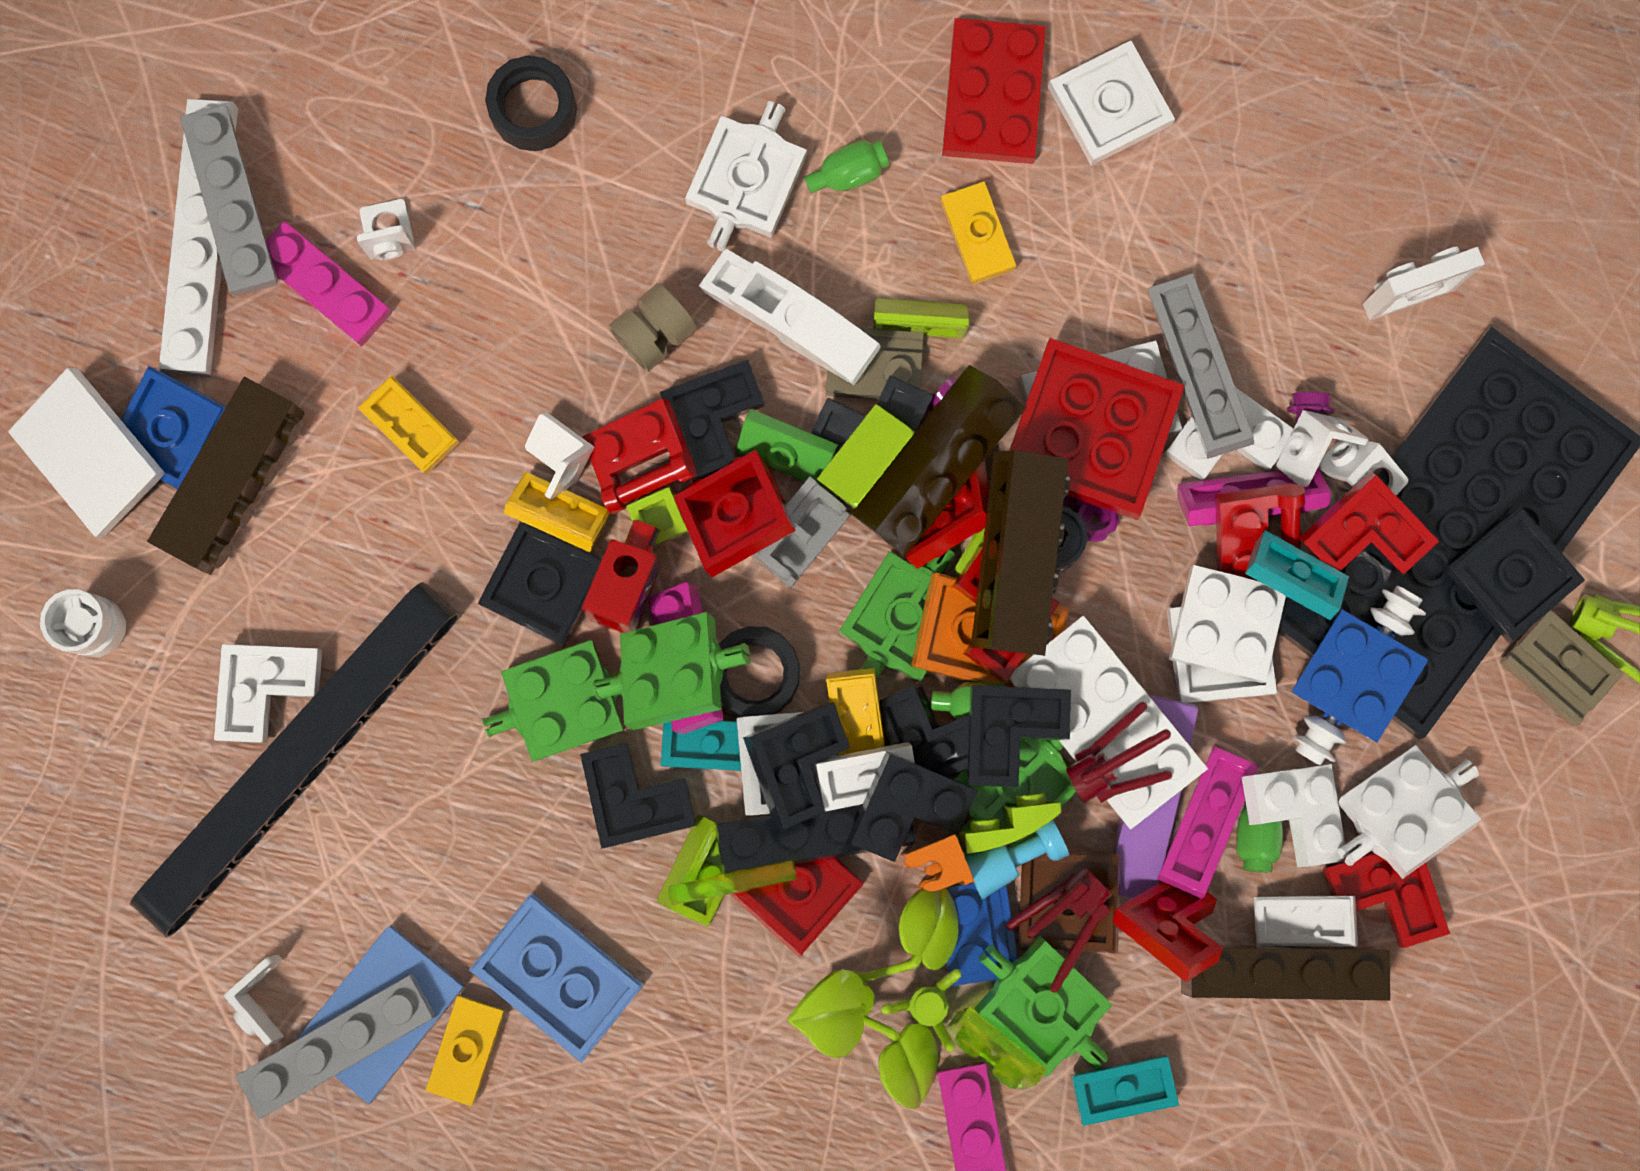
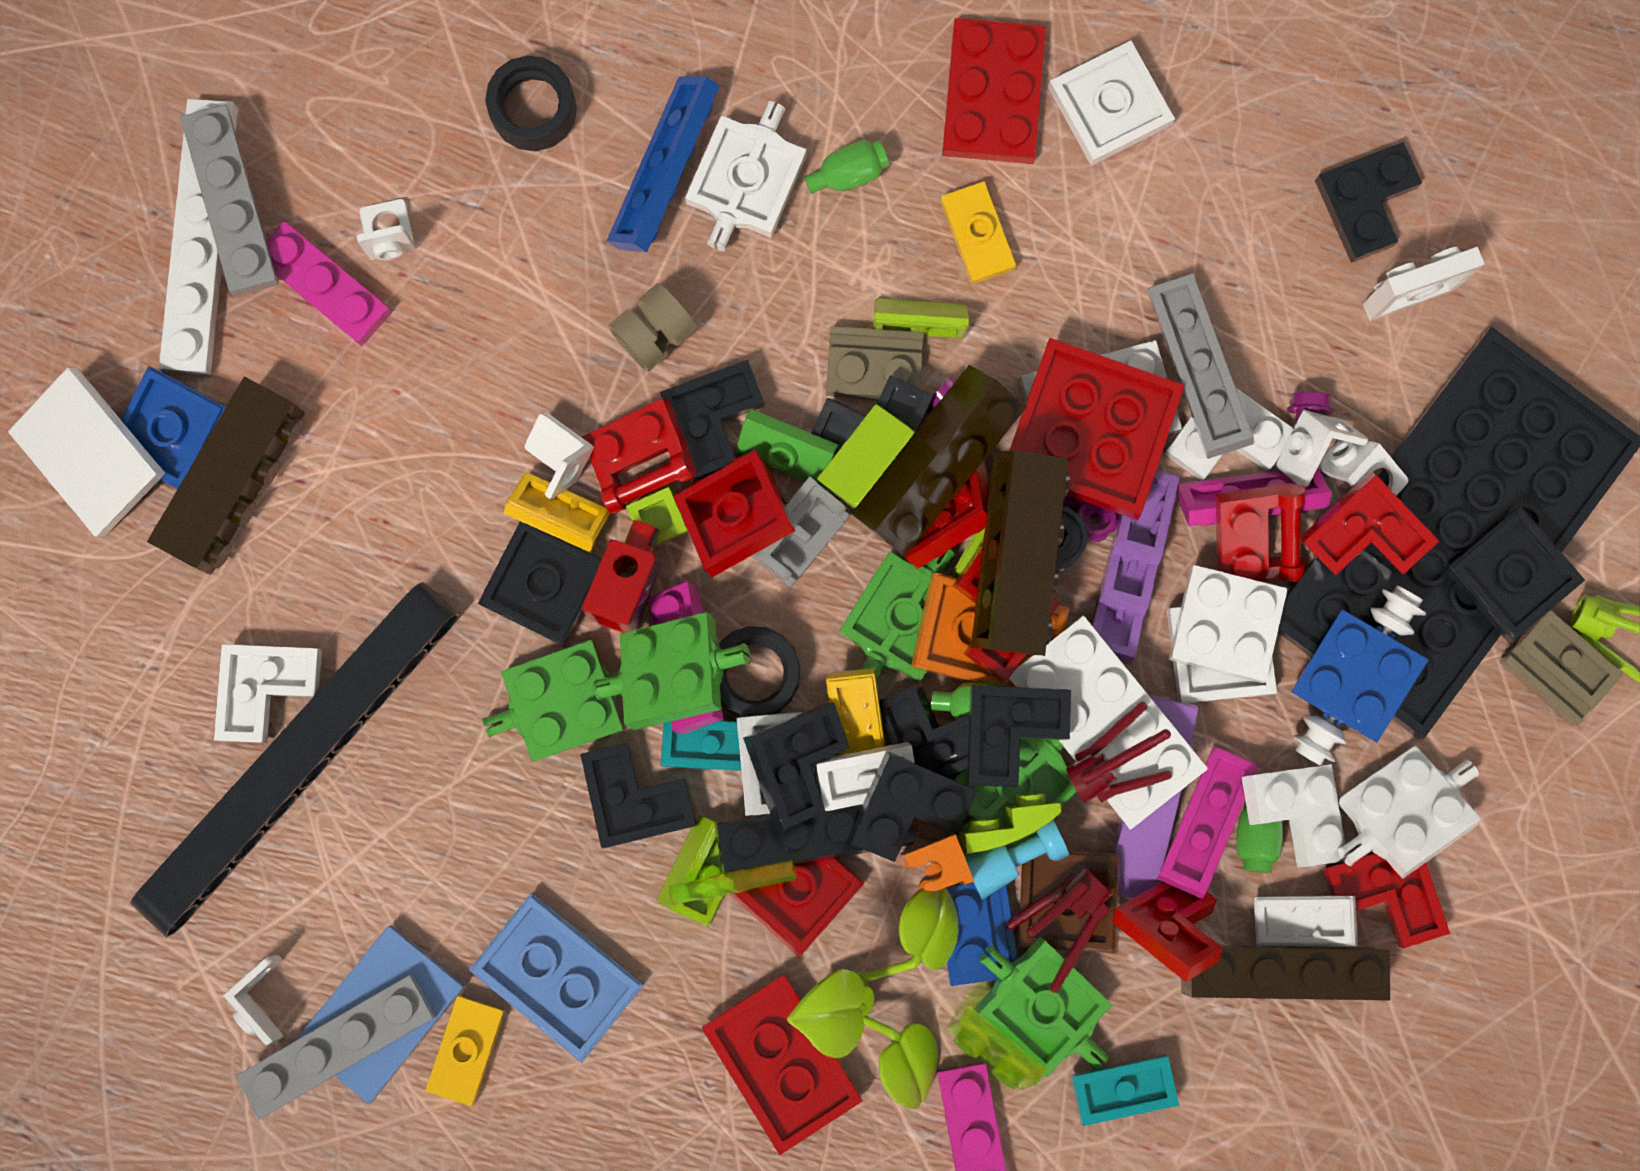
white wheel [40,589,126,657] -> none
yellow plate [358,375,460,476] -> none
white slope [699,248,881,385] -> none
lime plant [881,969,961,1052] -> none
teal plate [1245,530,1349,620] -> none
none -> blue plate [606,76,720,252]
none -> red plate [701,973,863,1155]
none -> medium lavender slope [1091,470,1180,665]
none -> black plate [1315,142,1422,263]

